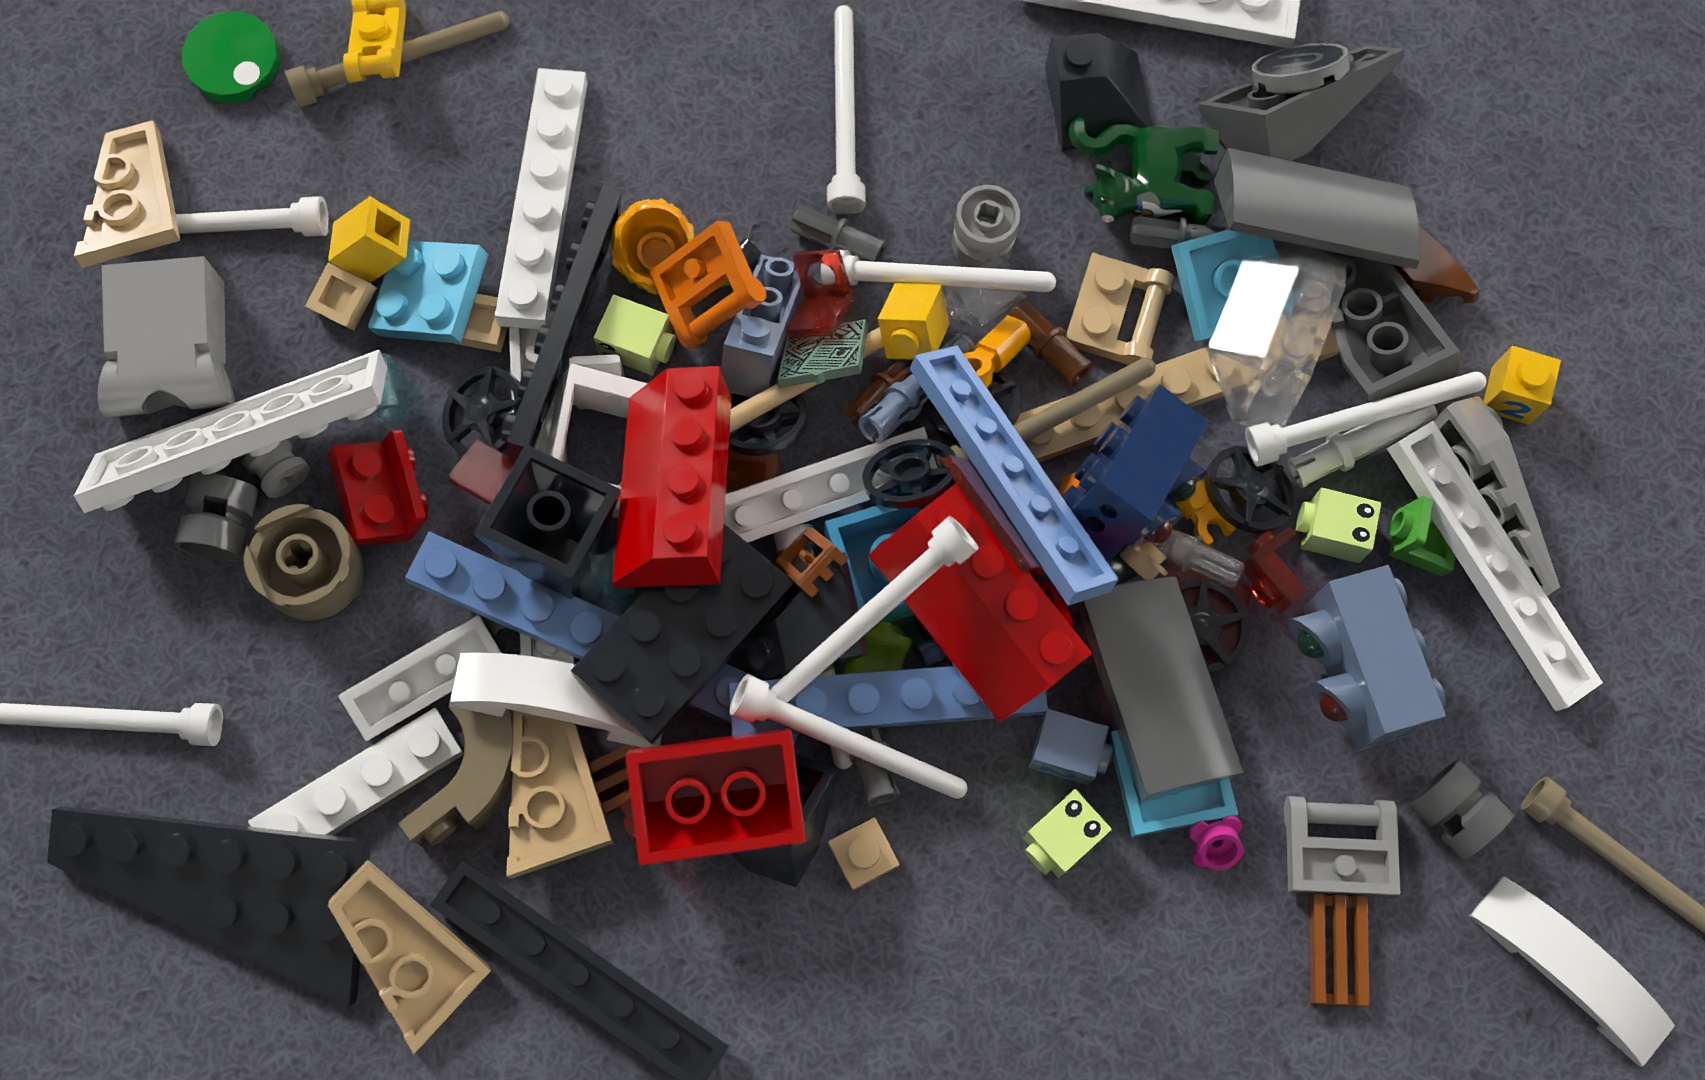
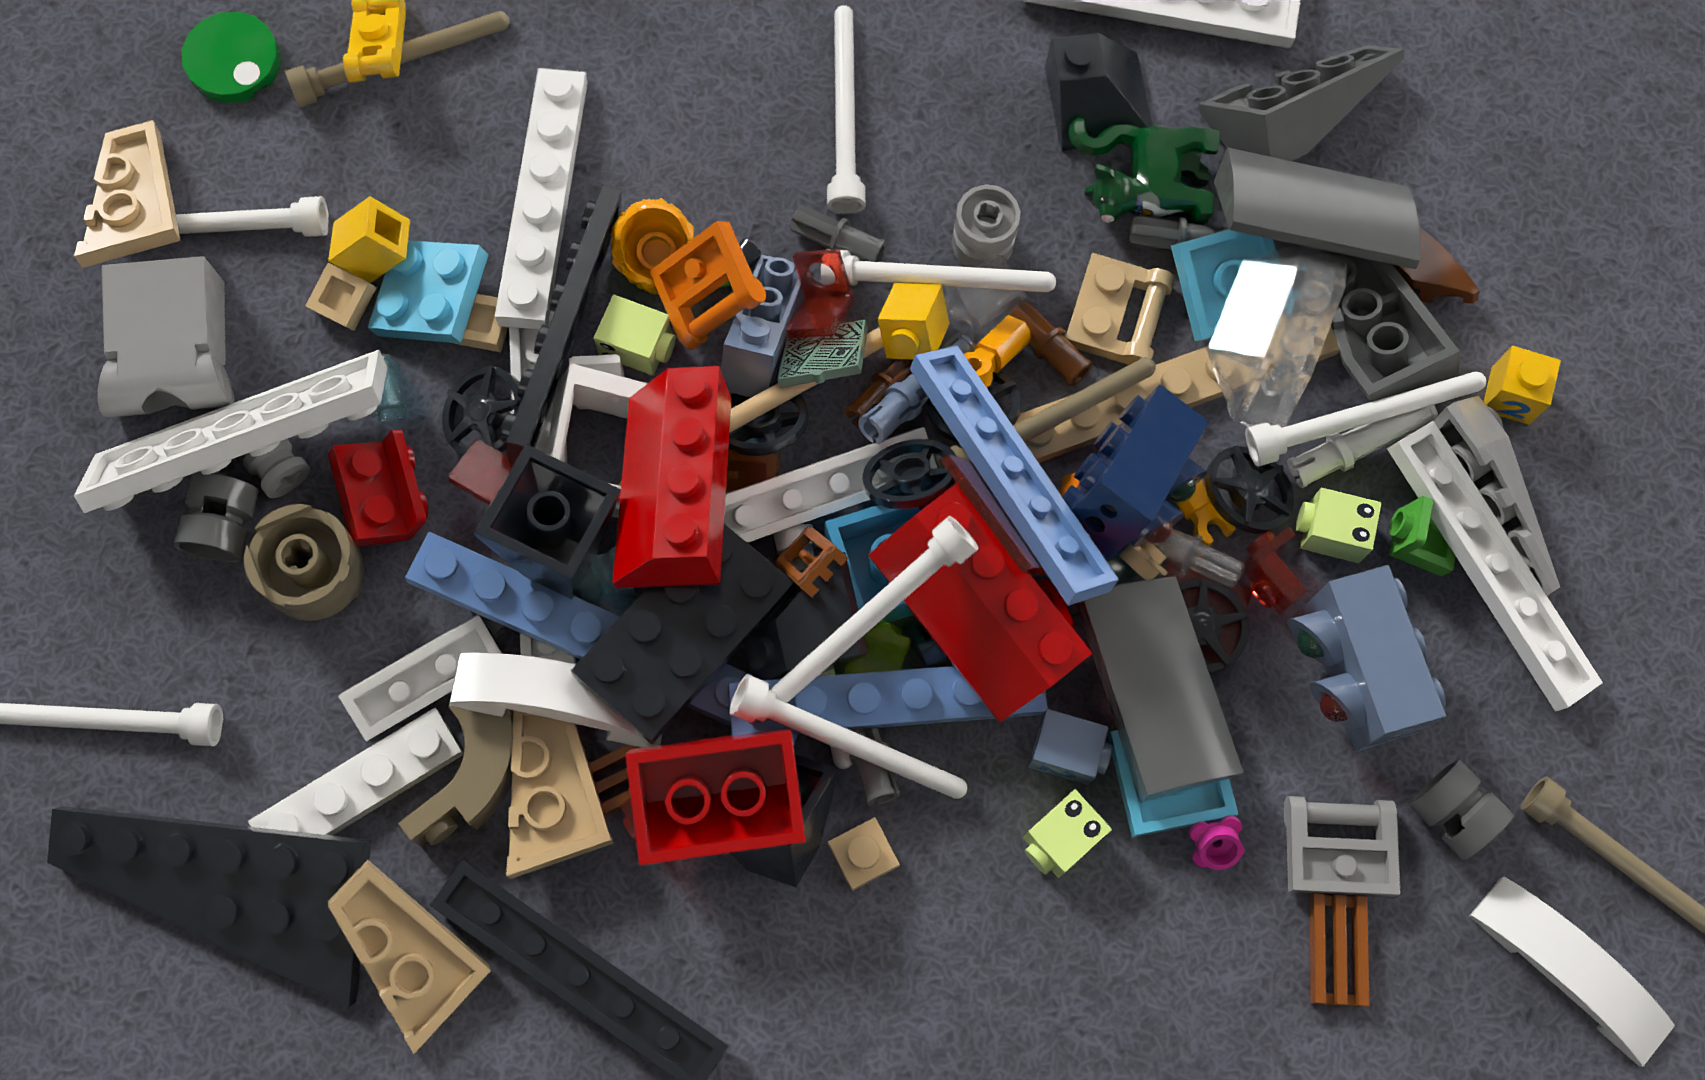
tile [1252,43,1350,94] -> none

